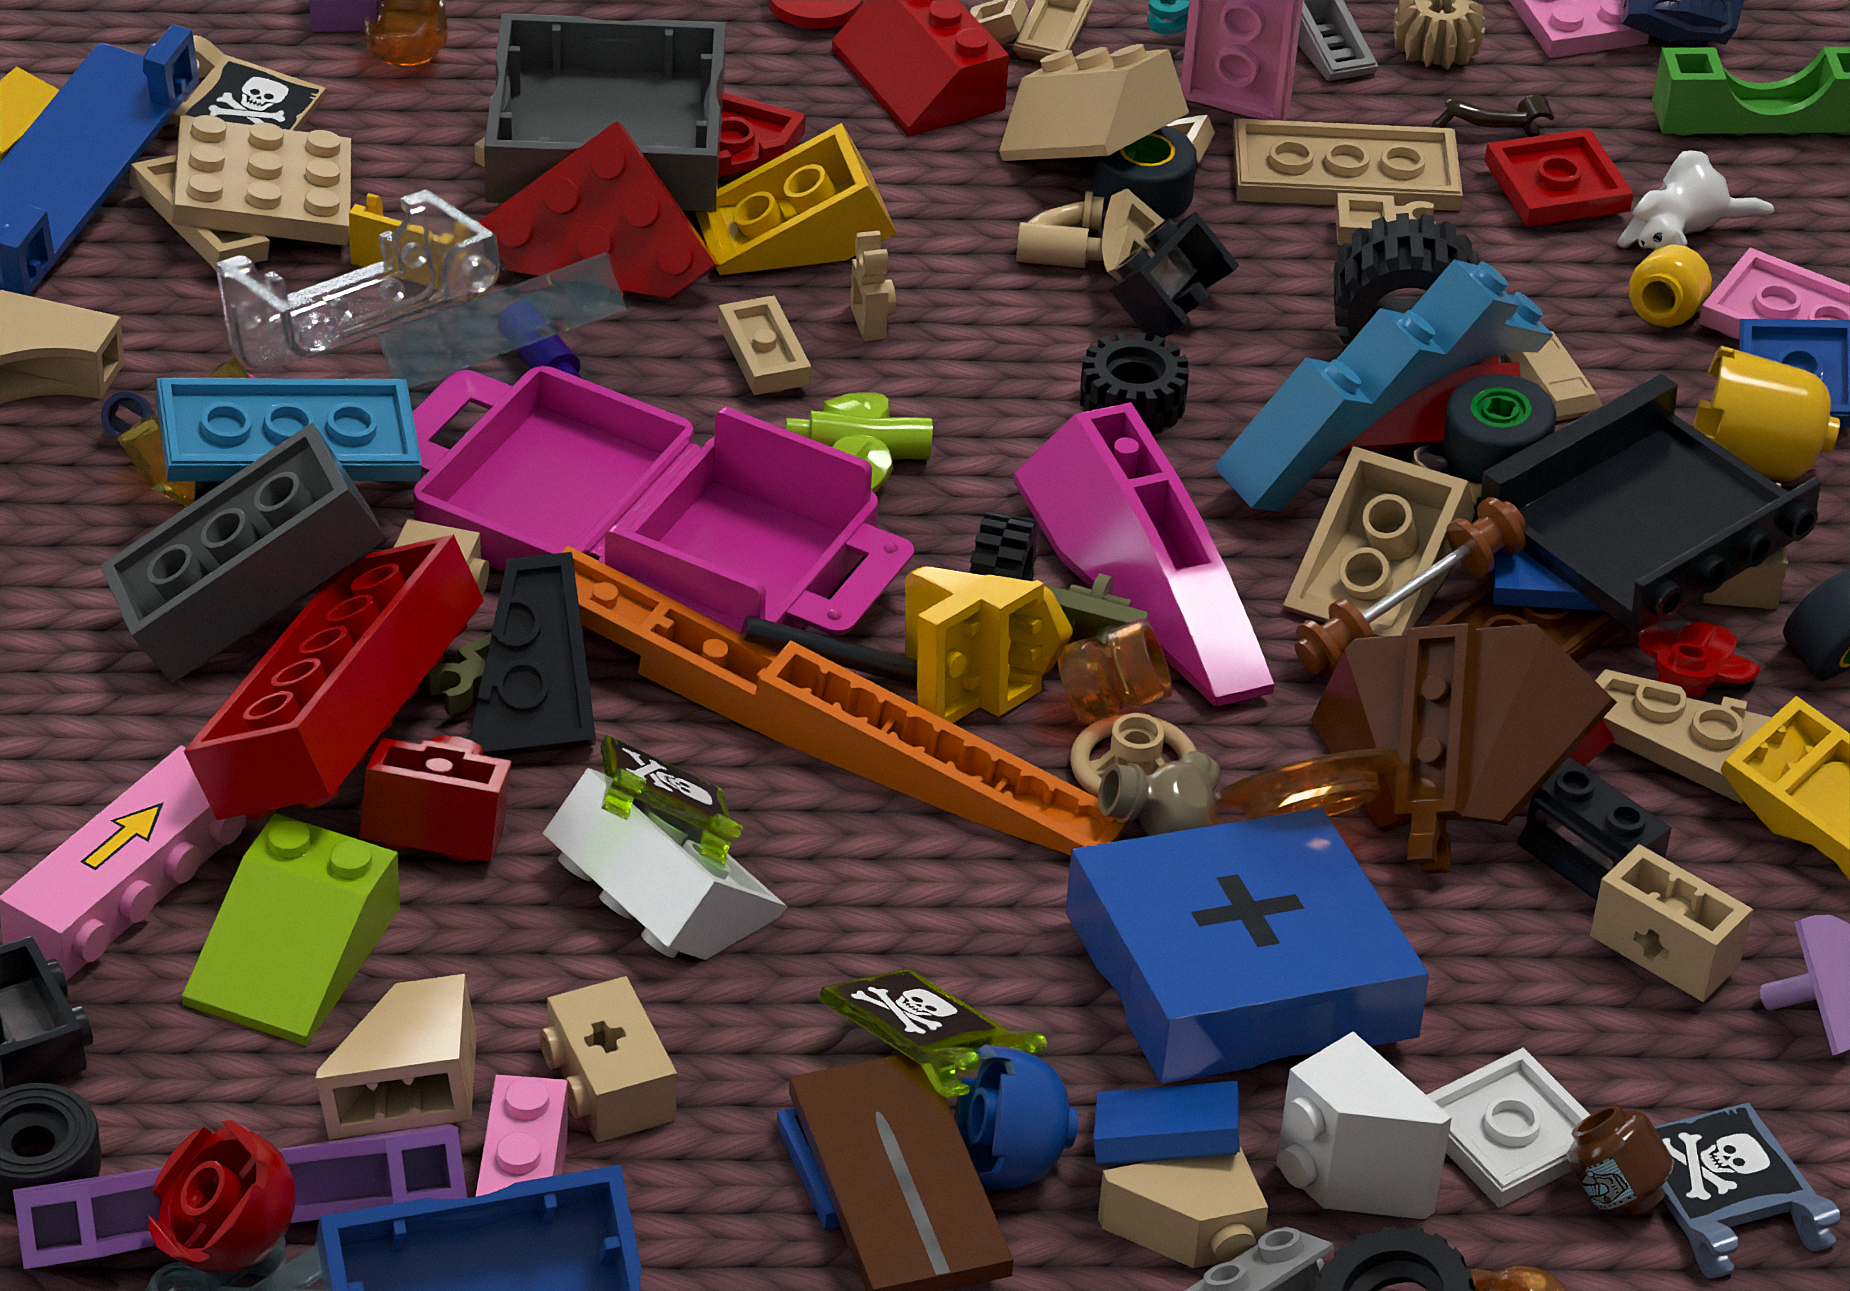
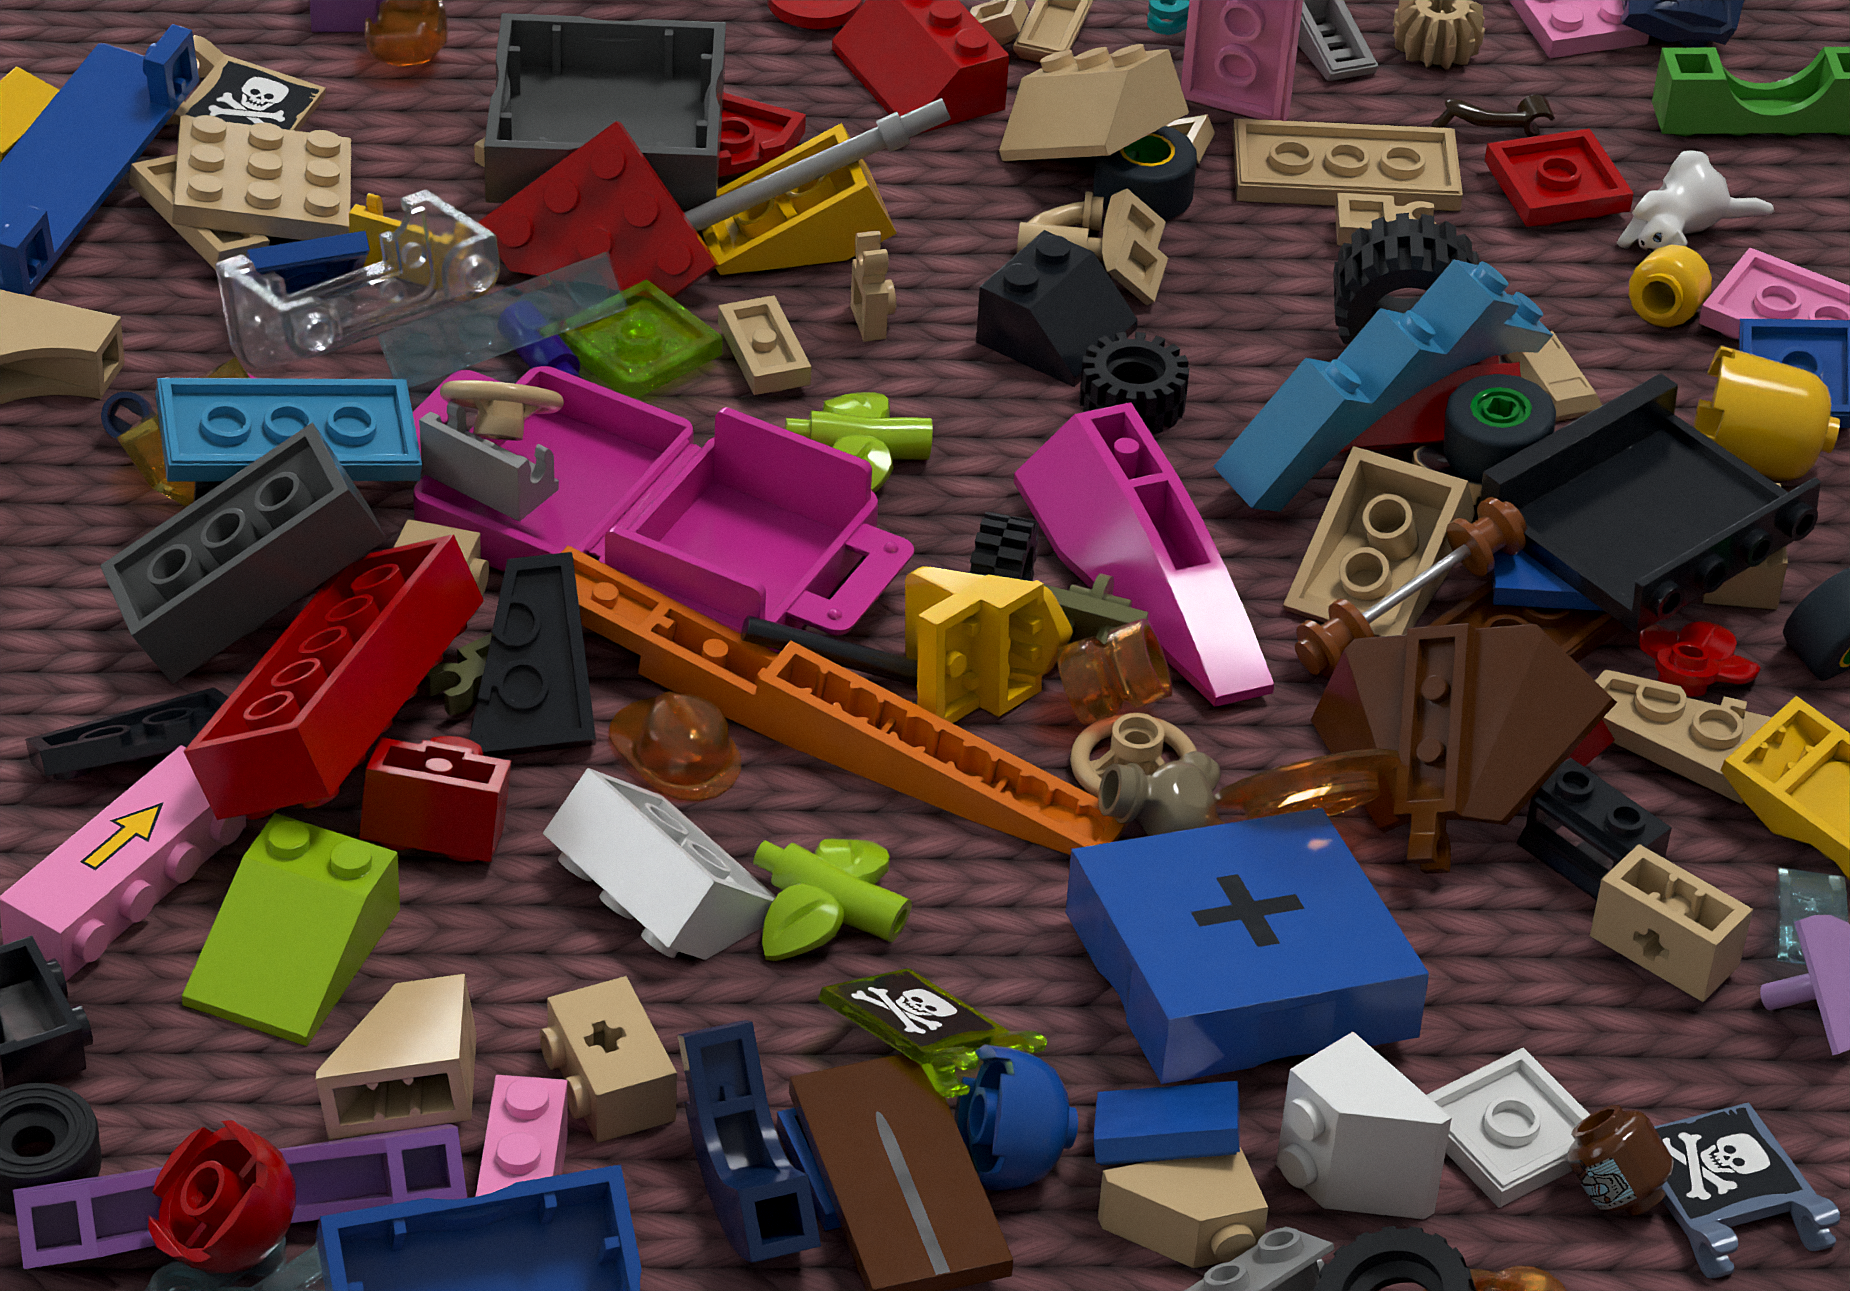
clear neon green flag [600,734,743,865] -> none
black window [1109,212,1239,342] -> none
none -> black wing [25,687,229,780]
none -> blue tile [237,231,370,303]
none -> light grey hinge [419,401,559,522]
none -> tan piece [440,380,564,441]
none -> clear neon green plate [555,279,723,399]
none -> clear orange piece [609,691,741,801]
none -> dark blue arch [677,1020,821,1263]
none -> light grey bar [684,98,951,232]
none -> lime plant [753,838,912,961]
none -> black slope [976,230,1138,387]
none -> clear light blue slope [1773,867,1848,965]

